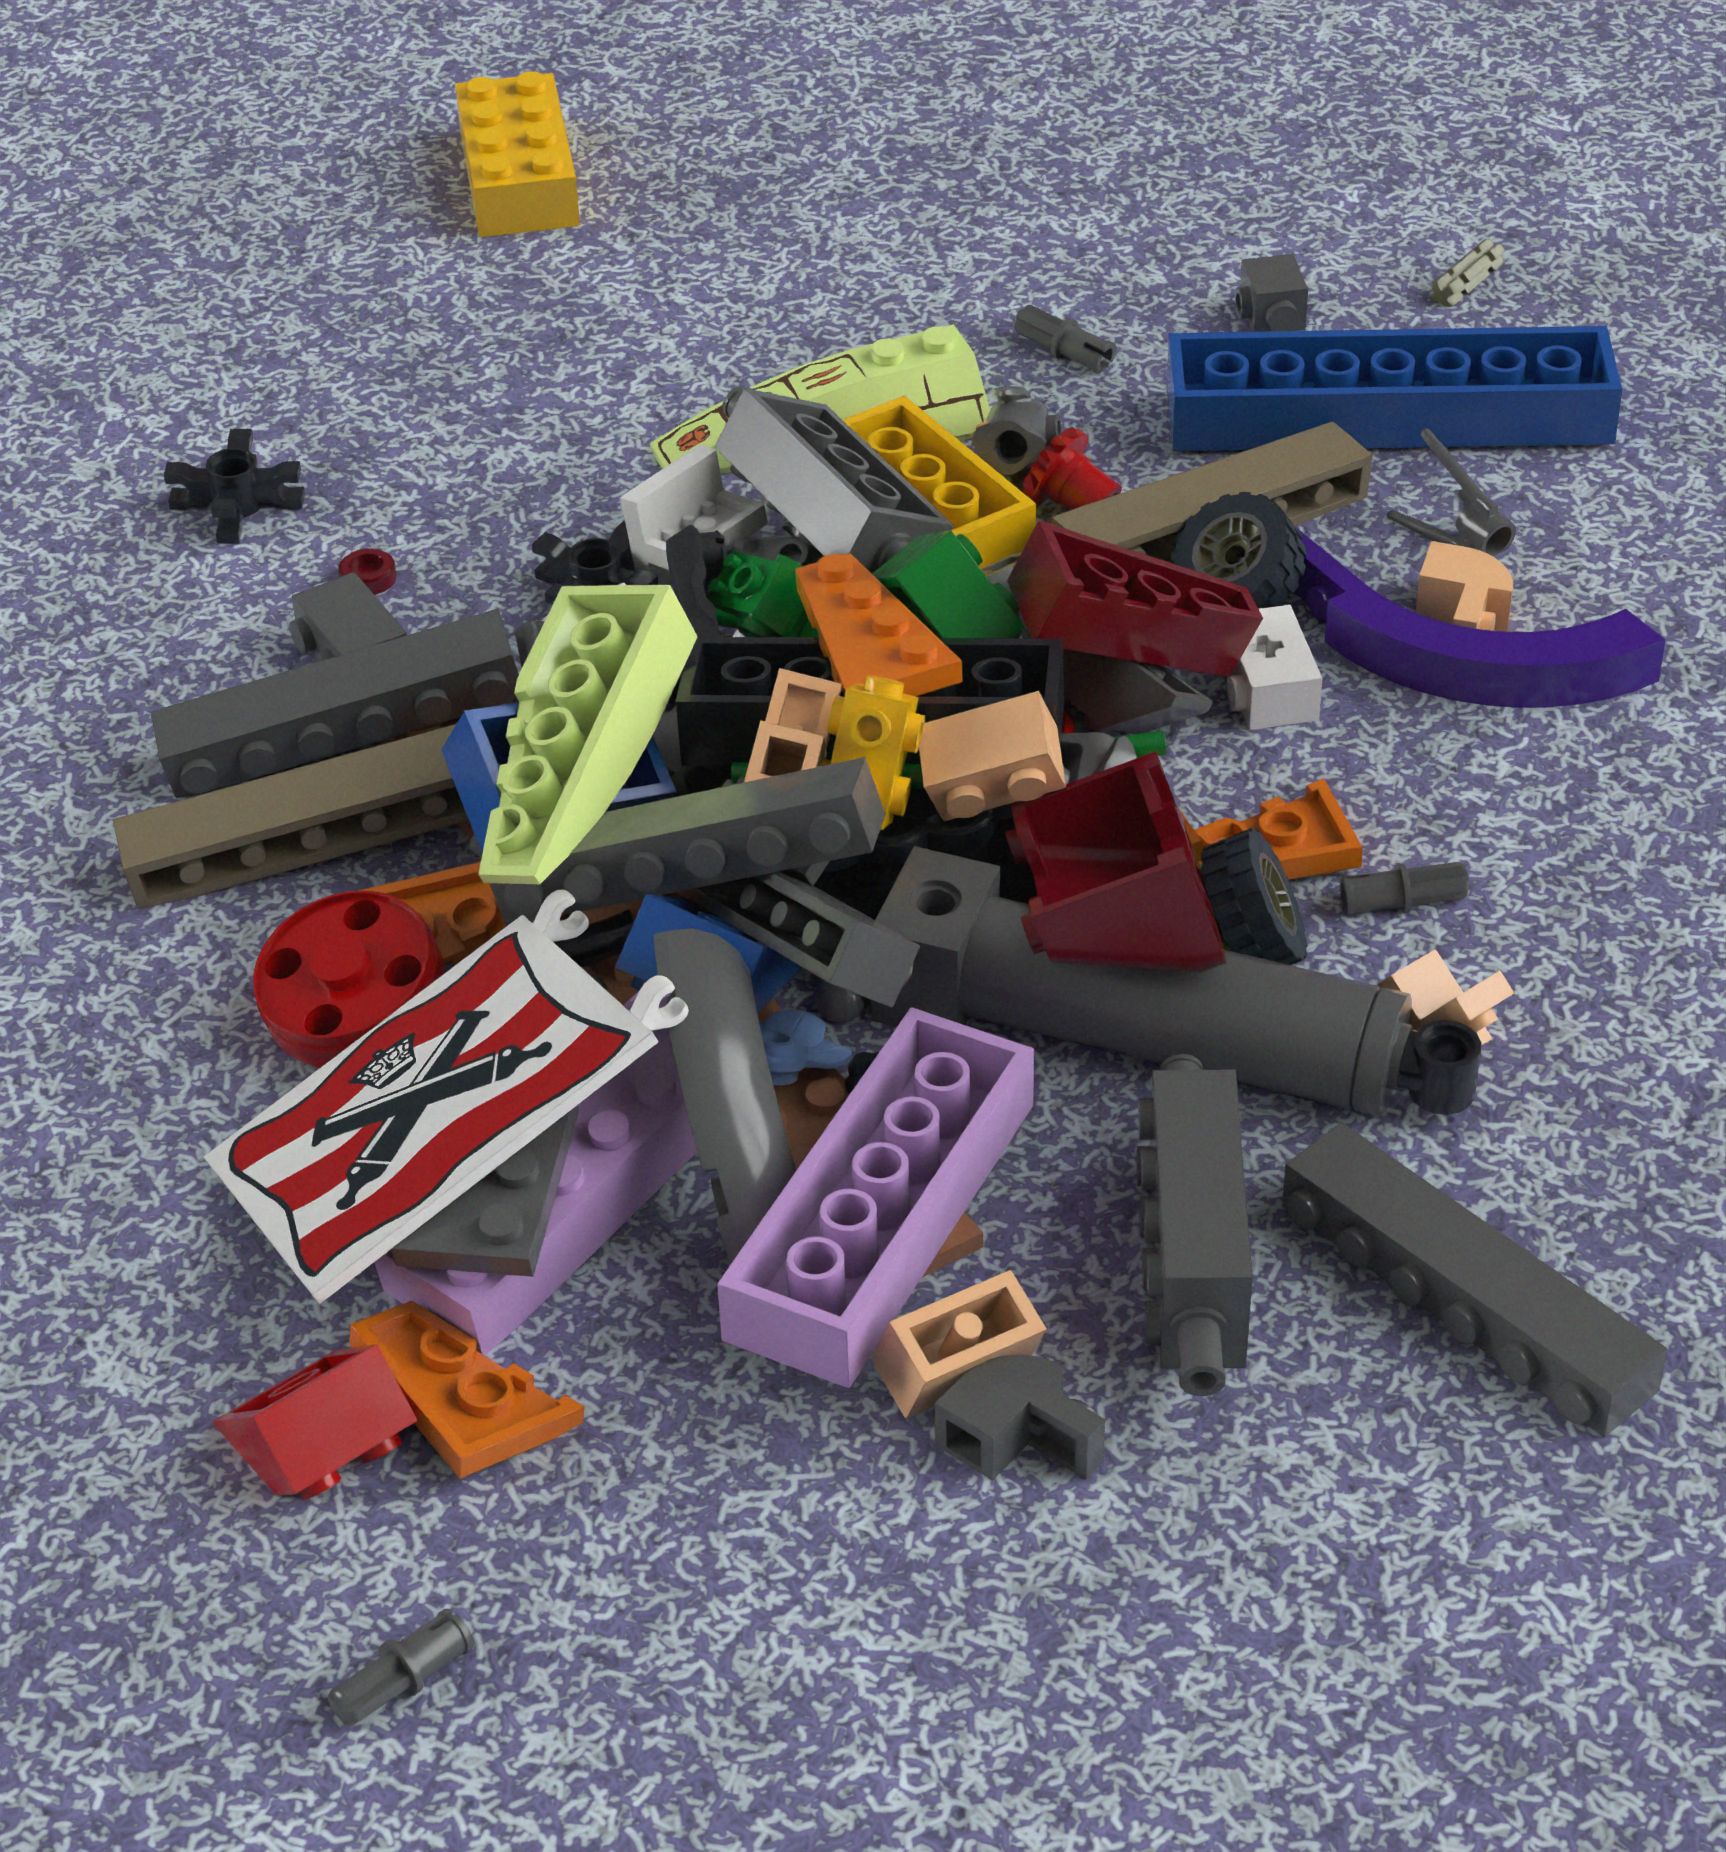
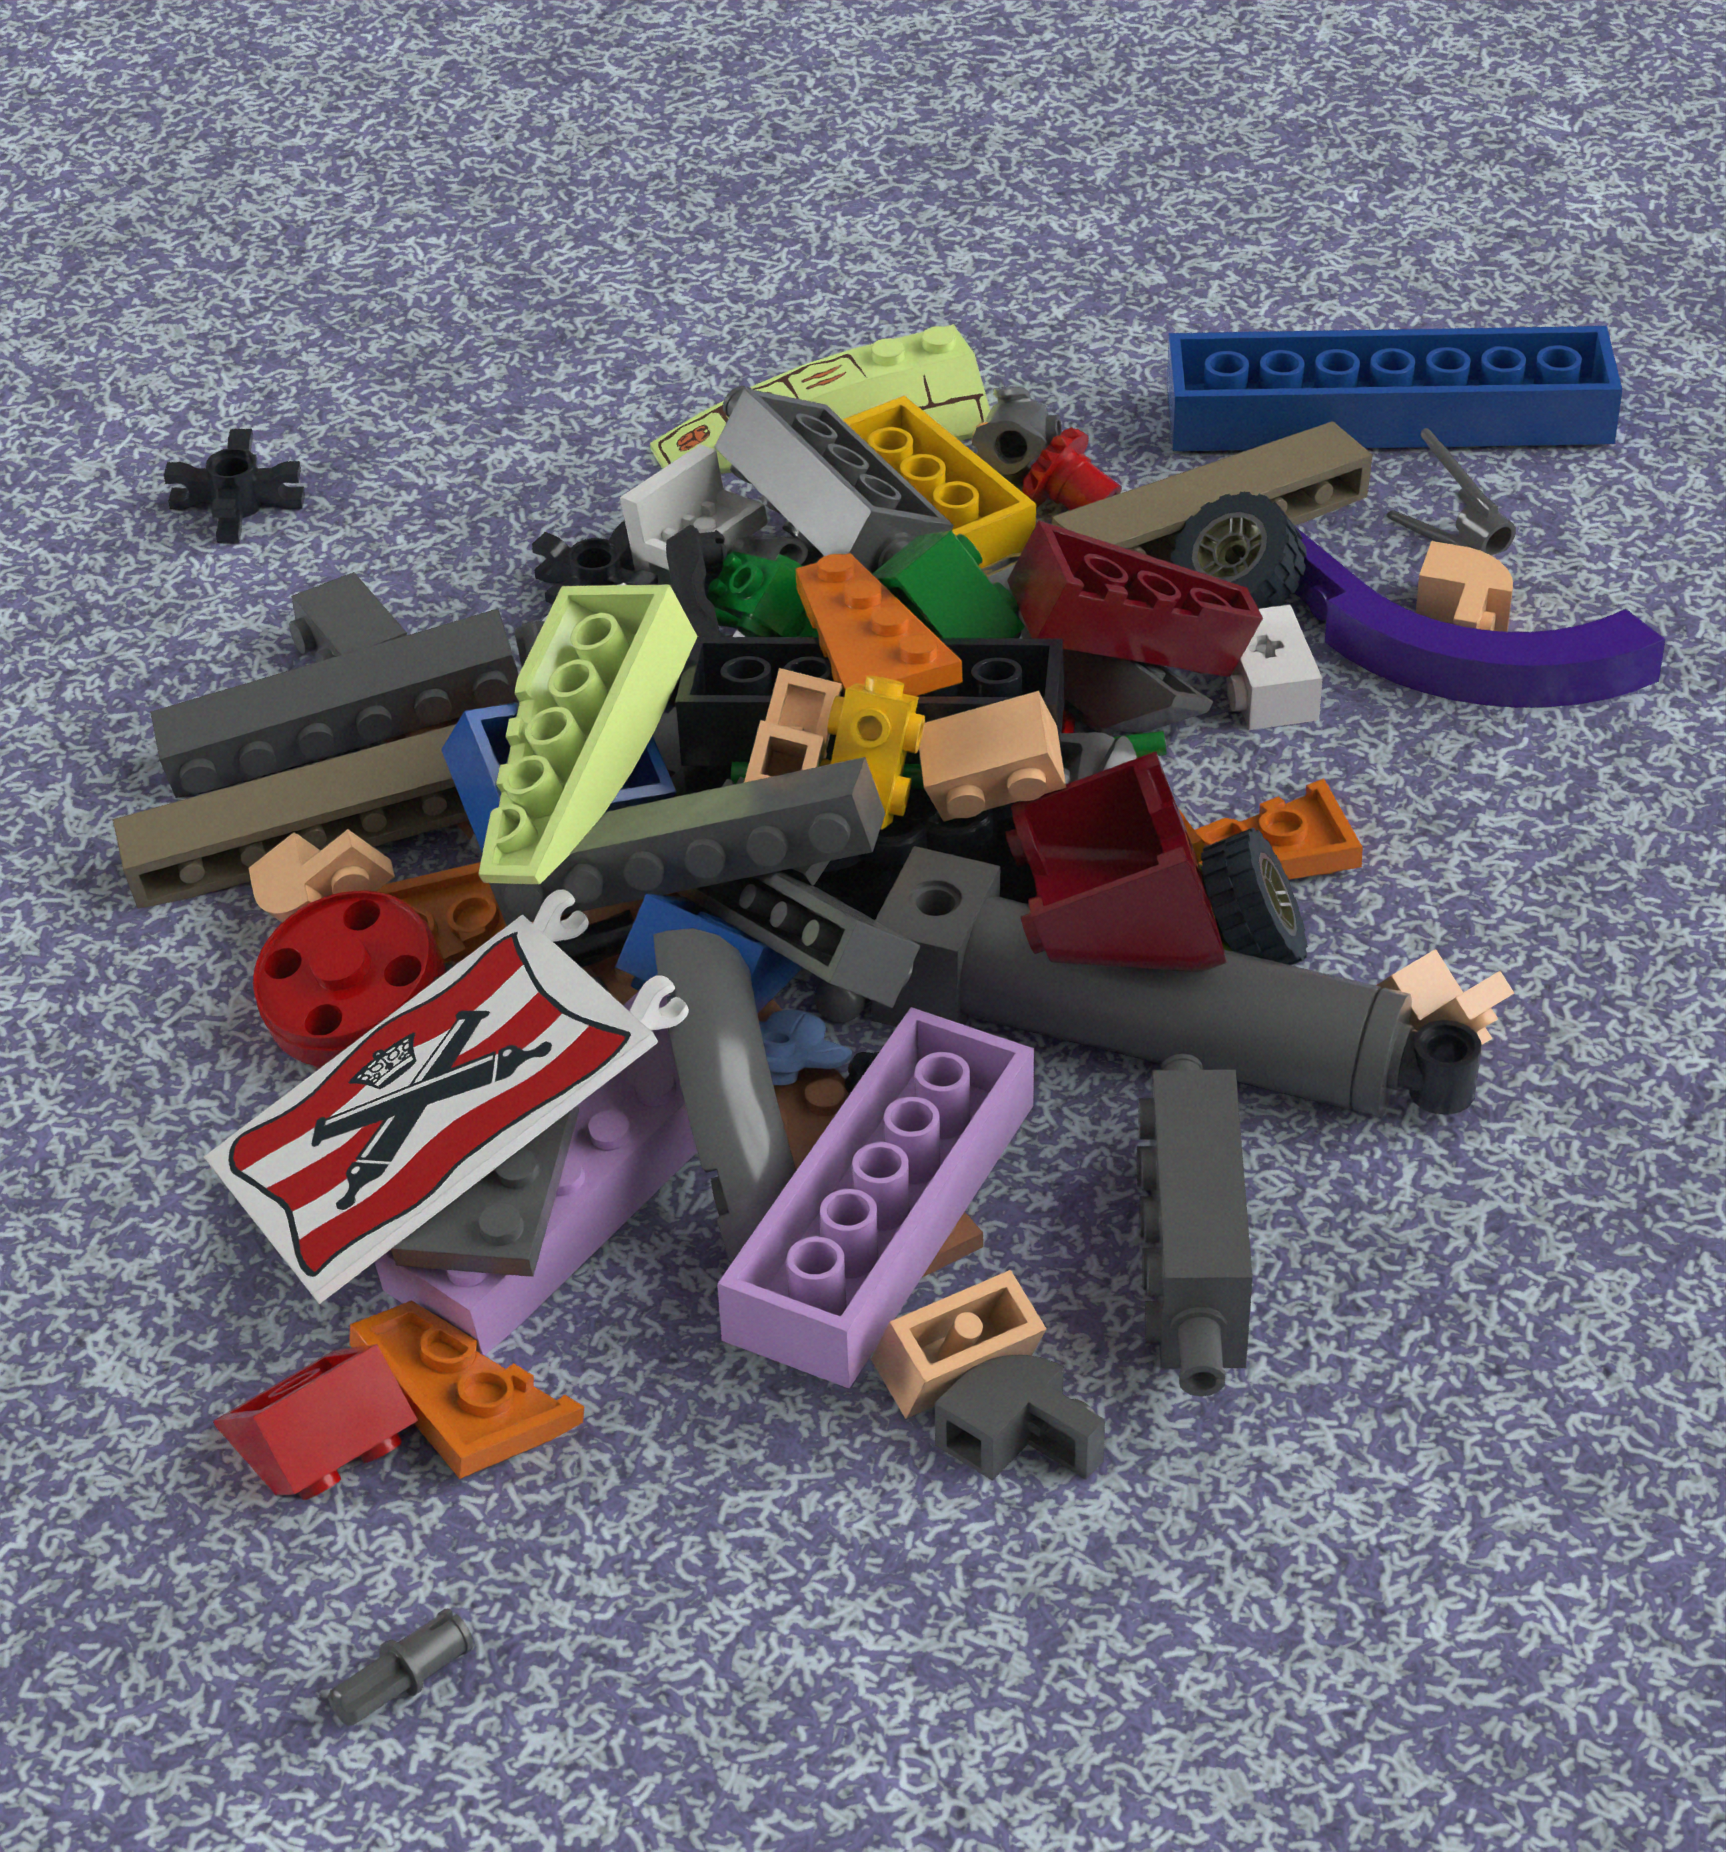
dark red tile [338,548,397,595] -> none
yellow brick [455,71,580,237] -> none
dark grey axle [1014,305,1116,374] -> none
dark grey brick [1235,254,1308,332] -> none
dark grey brick [1282,1122,1667,1438] -> none
dark grey axle [1340,862,1469,916] -> none
axle [1430,239,1505,307] -> none
none -> light nougat brick [248,829,395,922]

